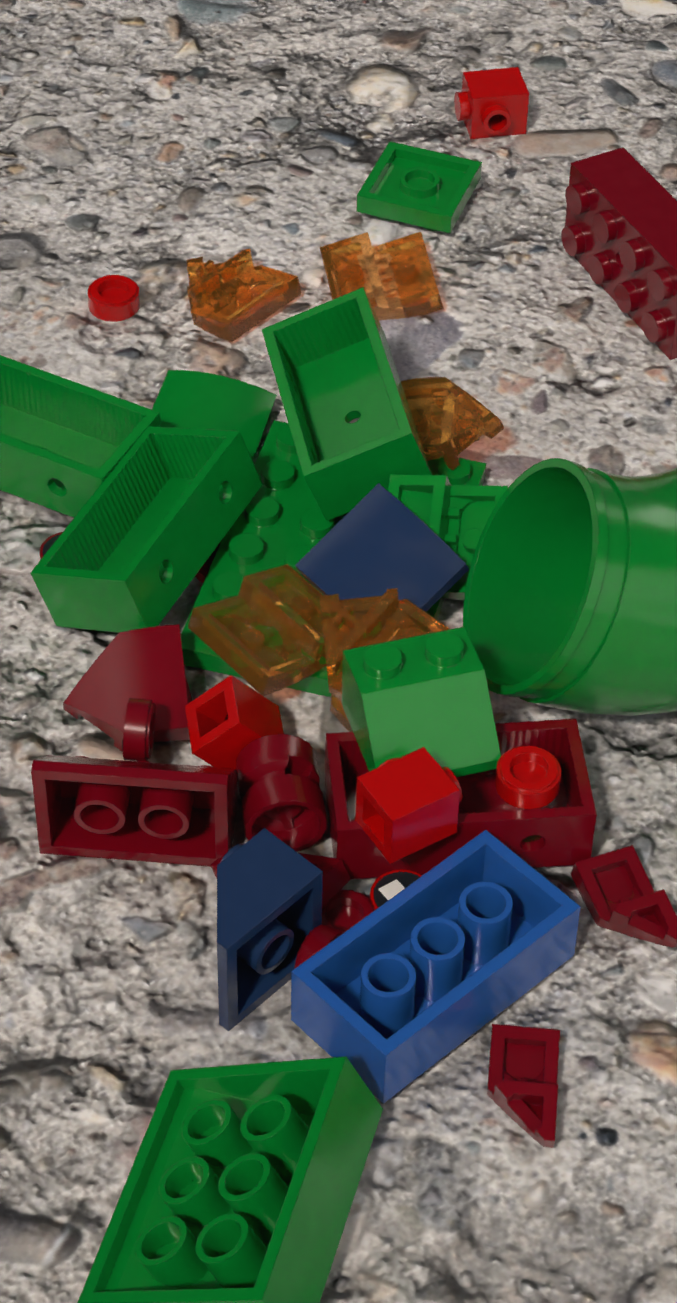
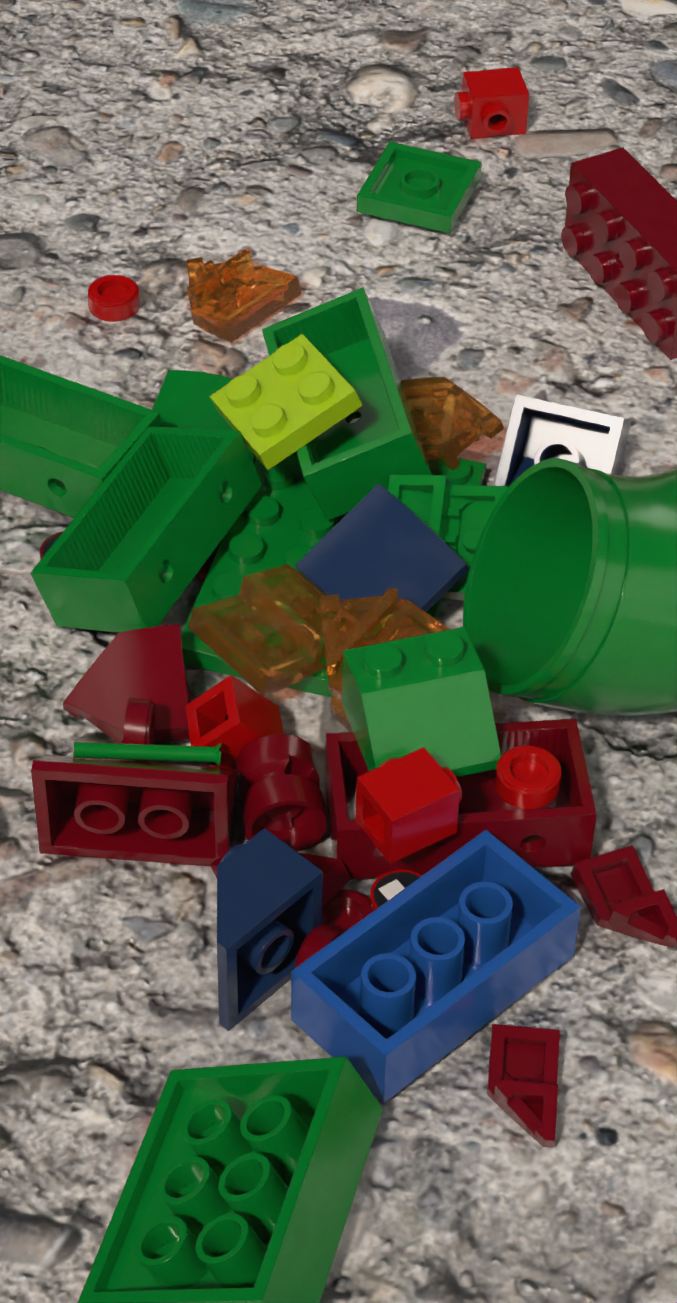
clear orange slope [320,232,444,320] -> none
none -> green piece [73,742,221,767]
none -> lime plate [209,334,363,470]
none -> slope [494,394,631,487]

